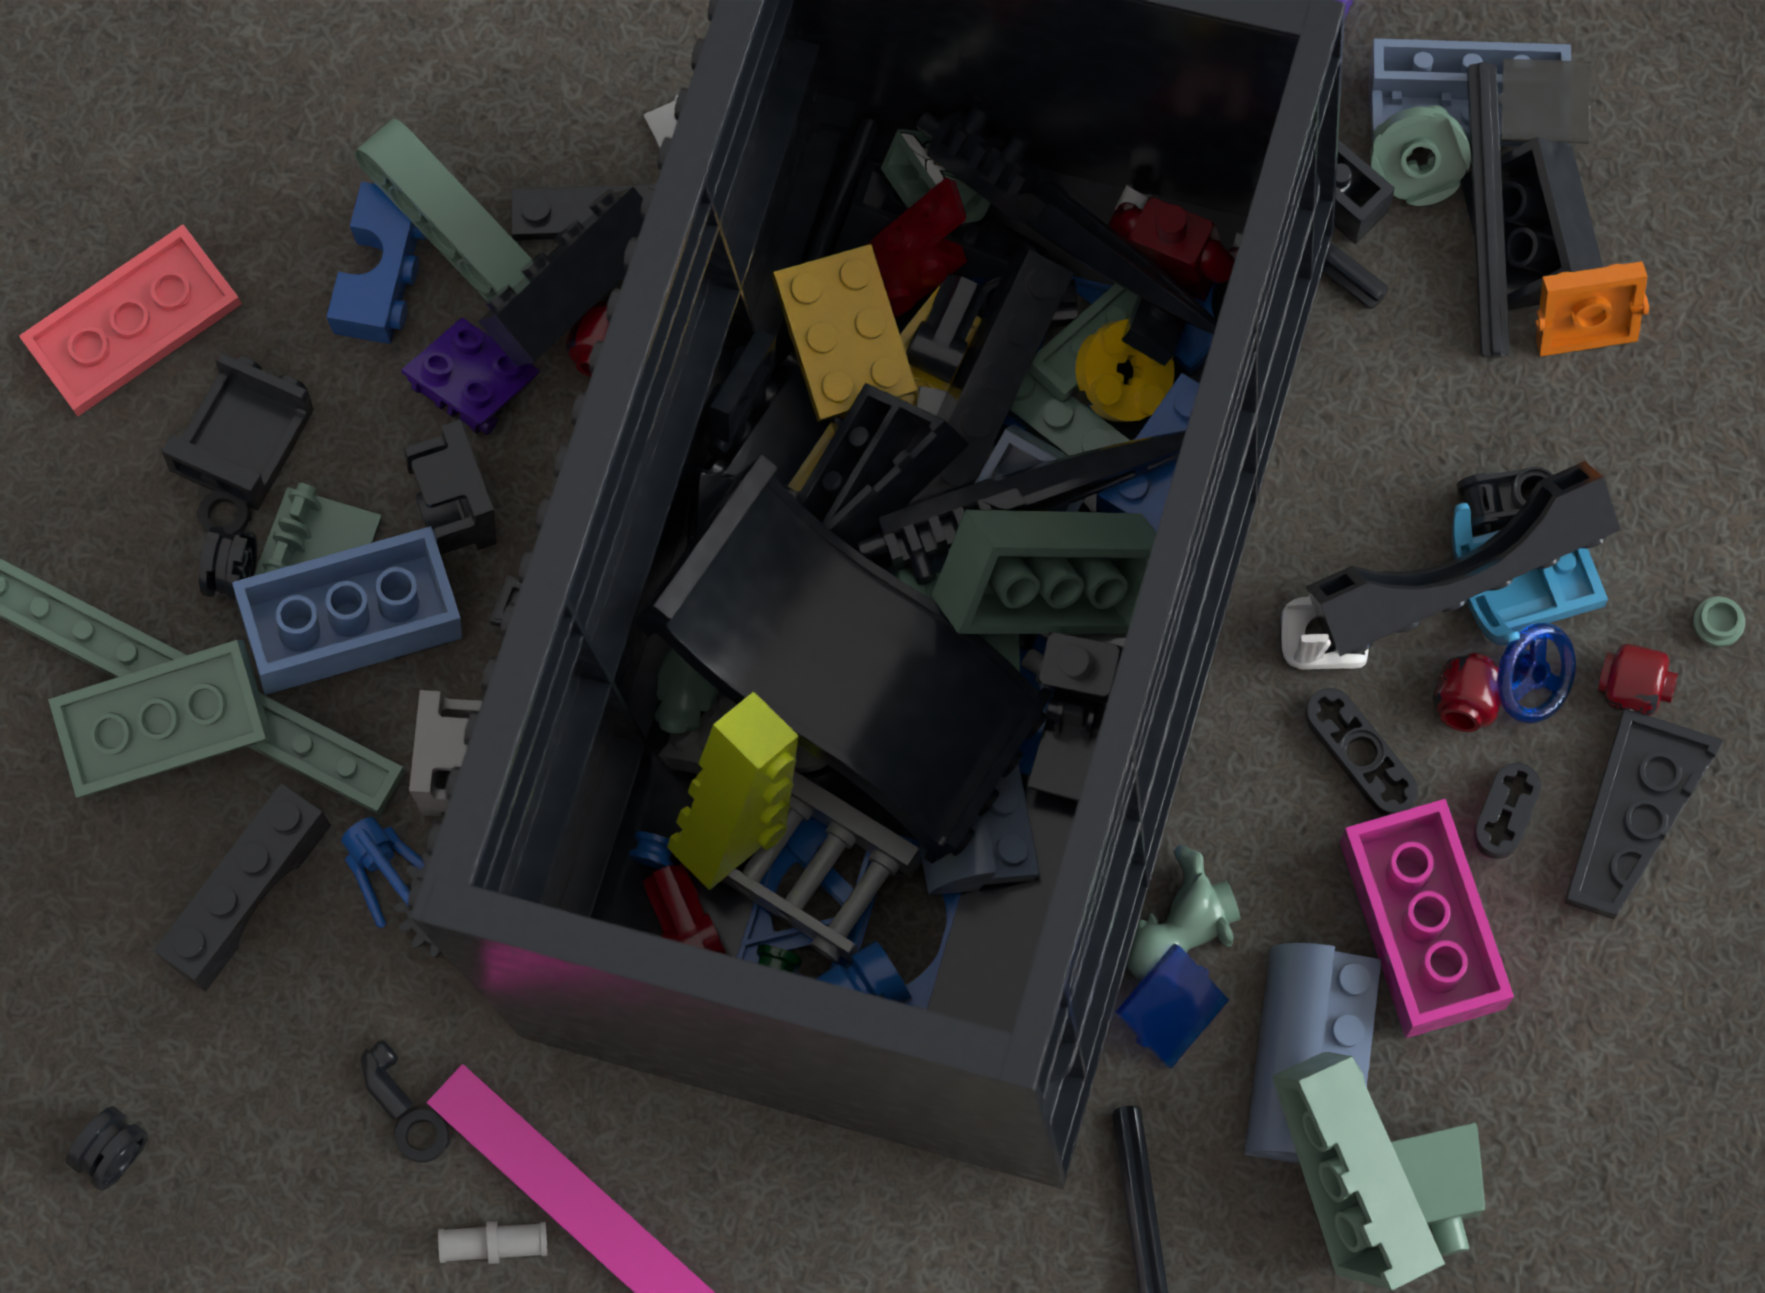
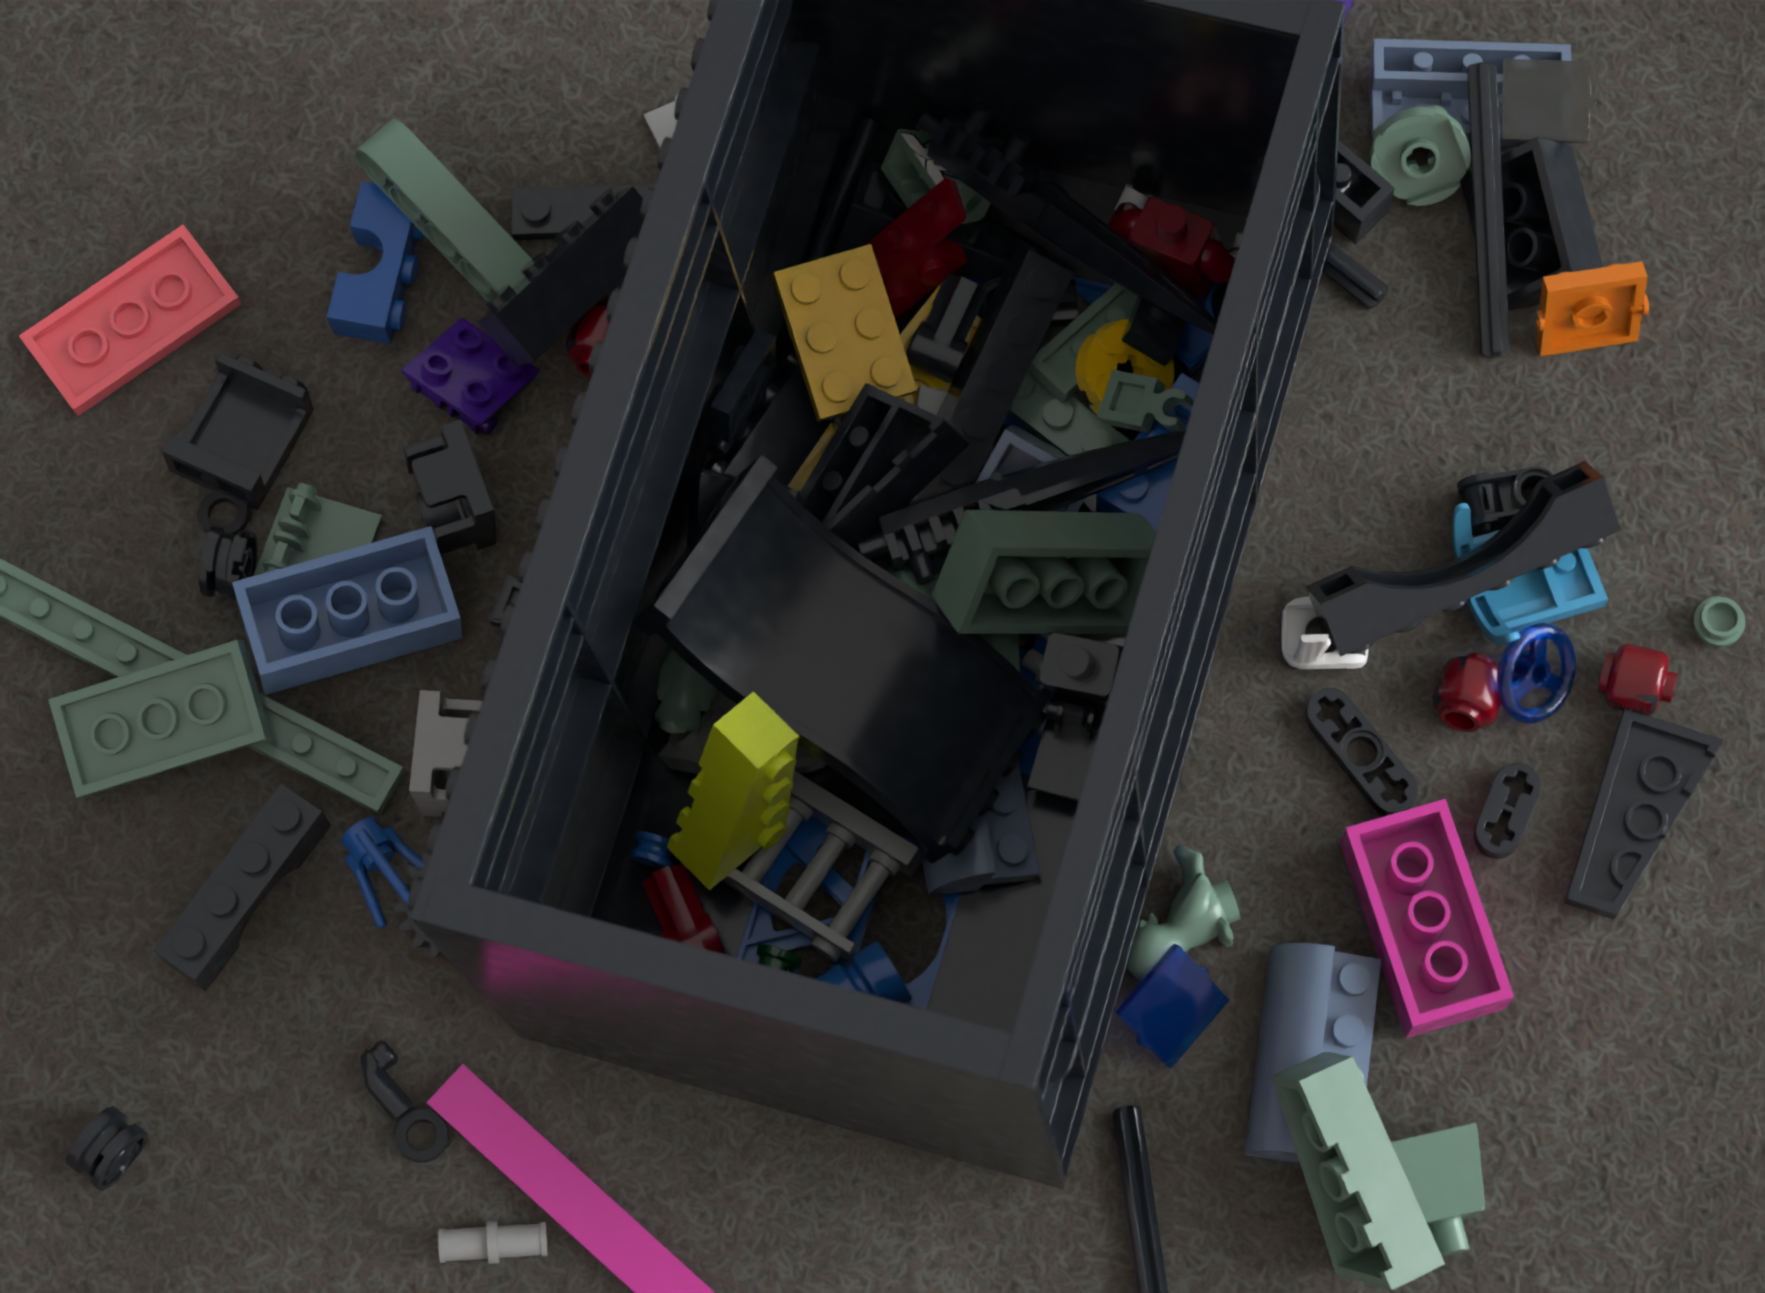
none -> sand green plate [1097,370,1194,433]

